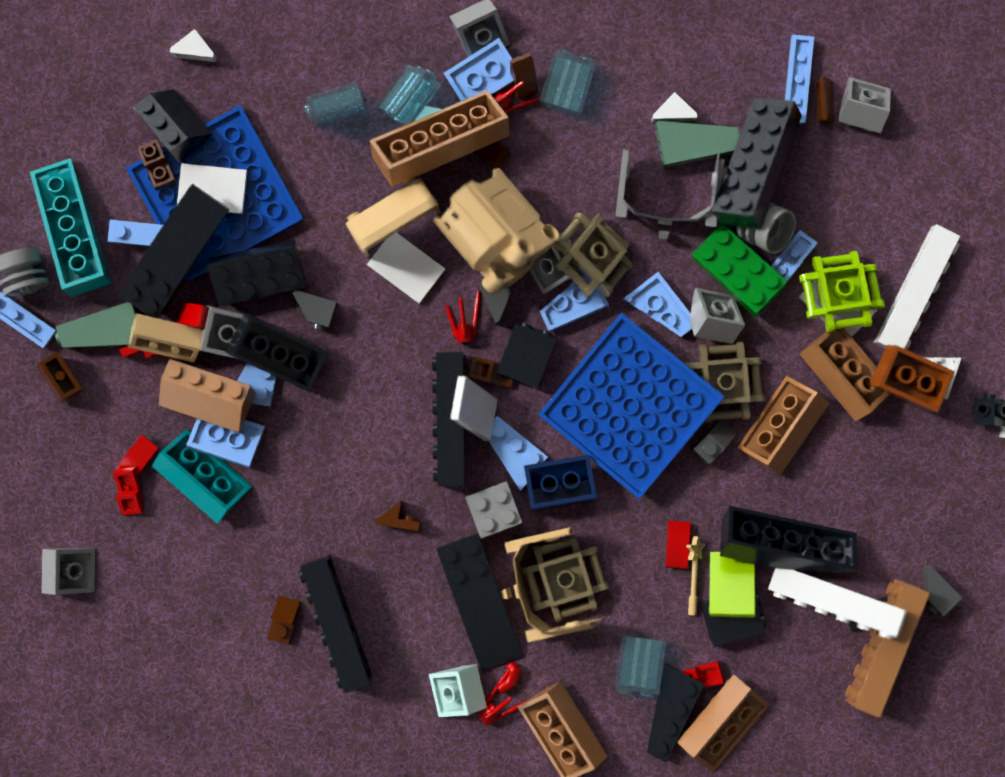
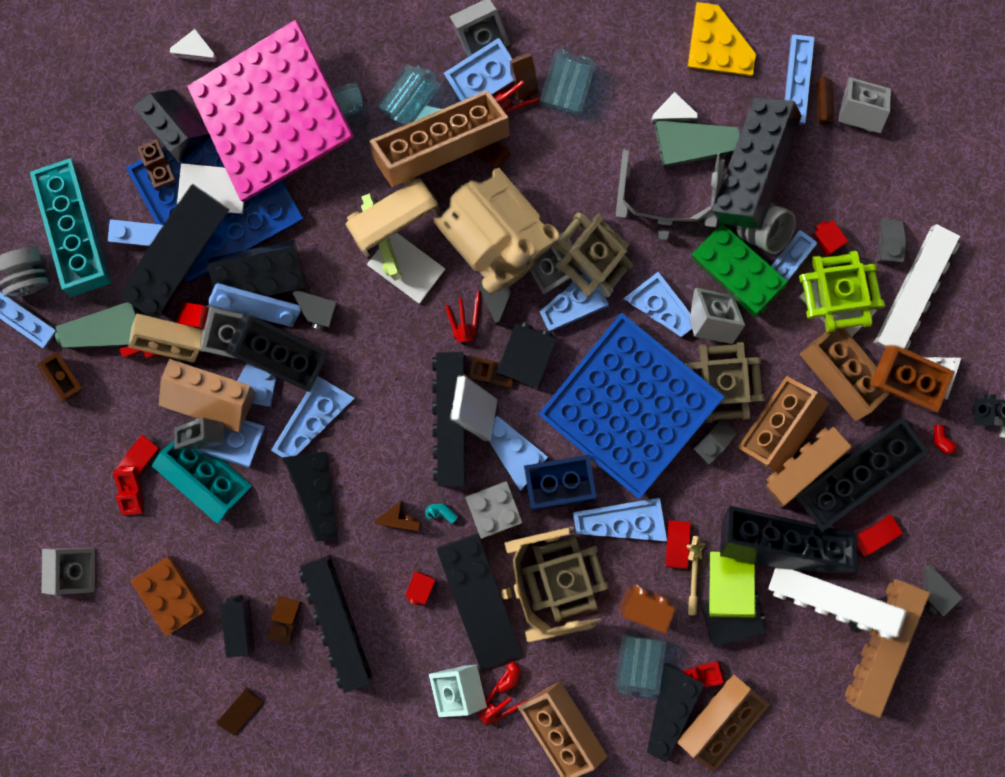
none -> dark orange brick [130,555,207,637]
none -> dark grey slope [174,418,225,450]
none -> plate [187,20,354,202]
none -> light blue plate [209,283,301,327]
none -> reddish brown slope [216,688,263,735]
none -> black brick [220,594,255,658]
none -> light blue wing [271,376,354,457]
none -> black wing [282,451,338,542]
none -> yellowish green plate [361,193,403,281]
none -> red brick [405,570,436,606]
none -> teal arm [425,503,459,524]
none -> light blue wing [573,498,667,541]
none -> dark orange brick [618,584,675,634]
none -> yellow plate [688,2,756,77]
none -> medium nougat slope [765,427,851,508]
none -> black slope [795,416,930,532]
none -> red brick [812,220,848,256]
none -> red slope [857,515,902,557]
none -> dark grey slope [876,219,906,265]
none -> red arm [934,425,957,454]

